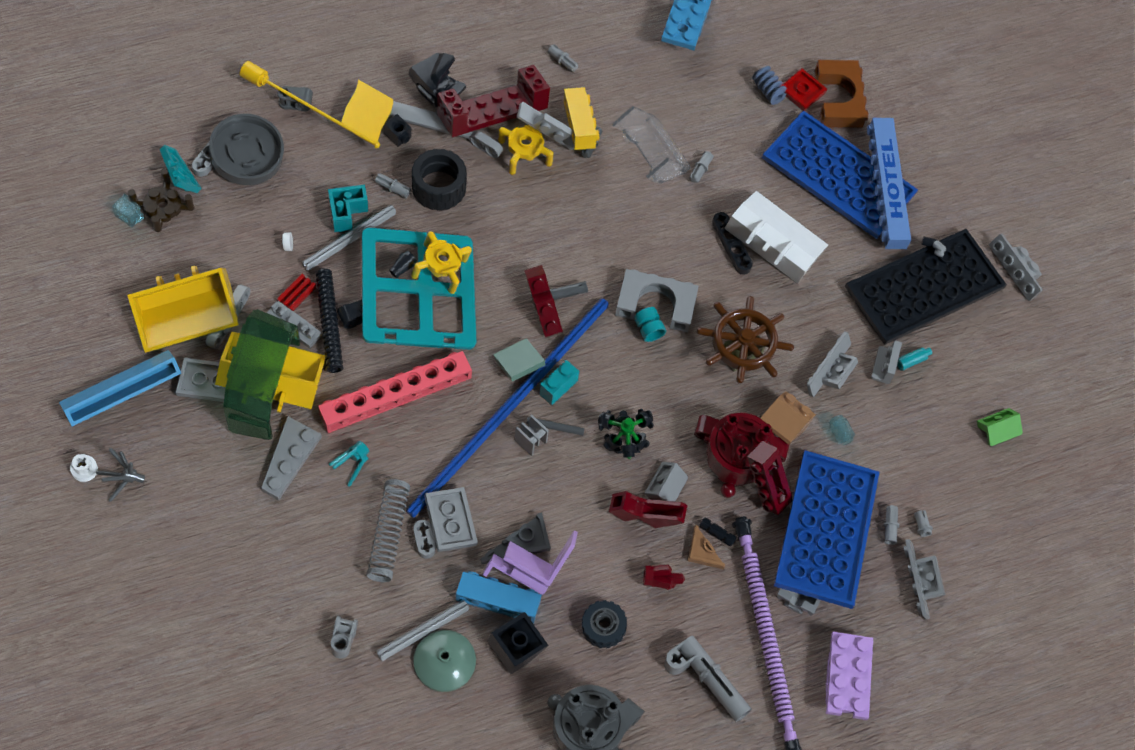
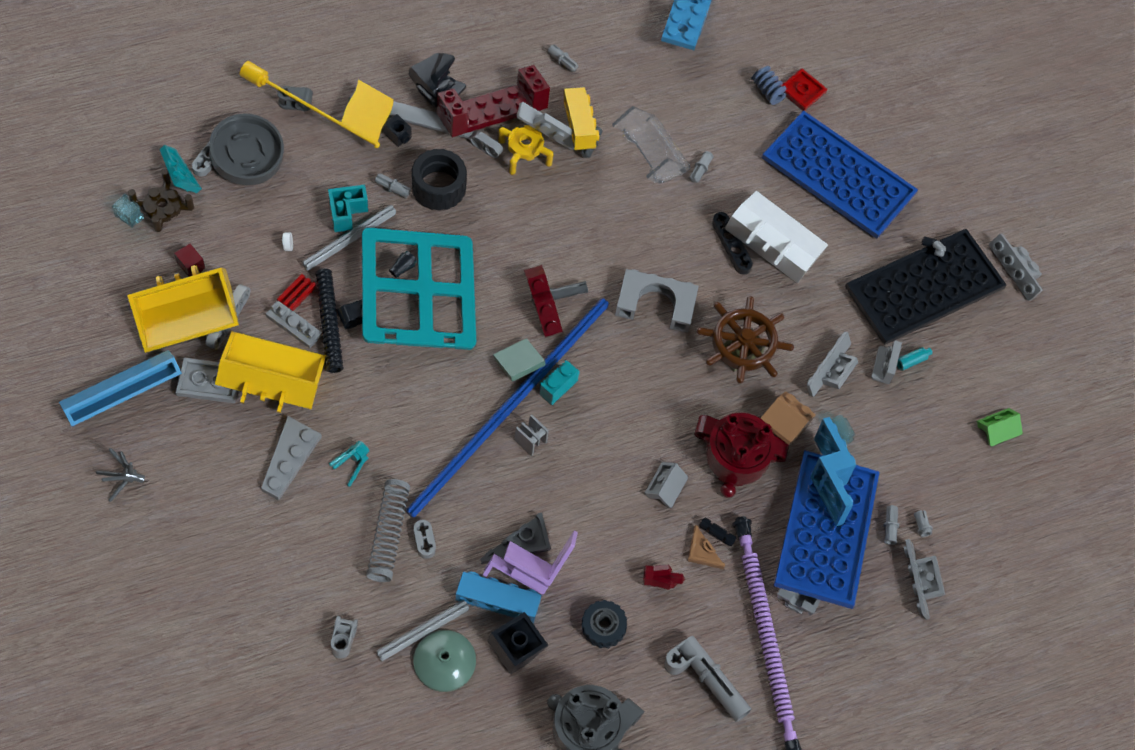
white piece [70,454,98,482] -> none
clear green piece [223,309,300,440] -> none
coral brick [318,351,472,433] -> none
yellow plate [411,231,472,294] -> none
light grey plate [424,487,478,552] -> none
dark grey bar [526,417,585,436] -> none
black plant [598,408,654,459] -> none
dark red arch [609,491,688,529] -> none
teal wheel [634,307,667,342] -> none
dark red brick [747,441,793,515] -> none
dark orange arch [814,60,869,128] -> none
lavender piece [825,632,873,720] -> none
medium blue brick [867,118,911,249] -> none
none -> dark red brick [174,244,205,277]
none -> dark azure bracket [810,417,856,526]

